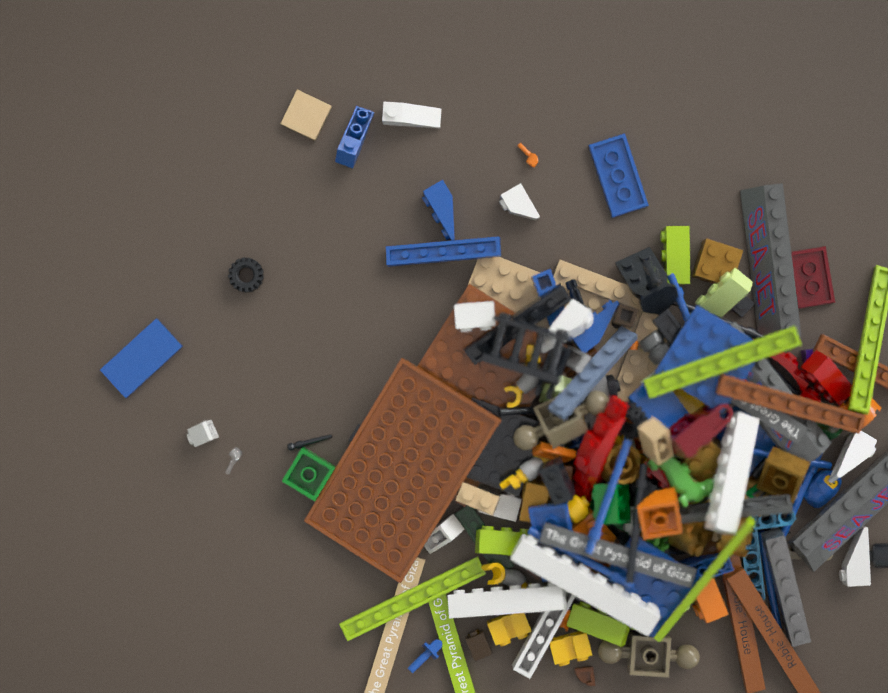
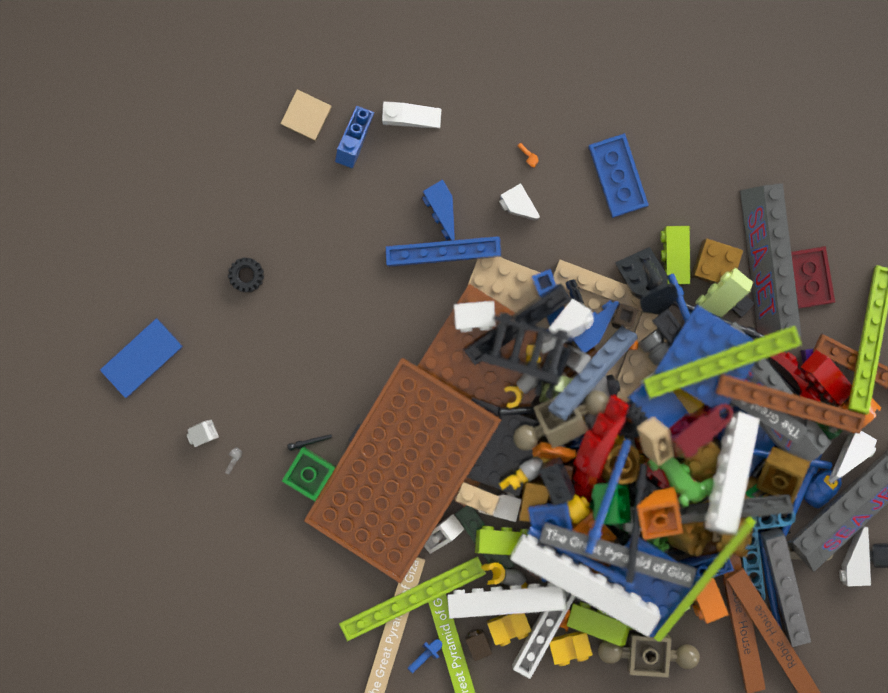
reddish brown tile [574,666,595,686] -> none

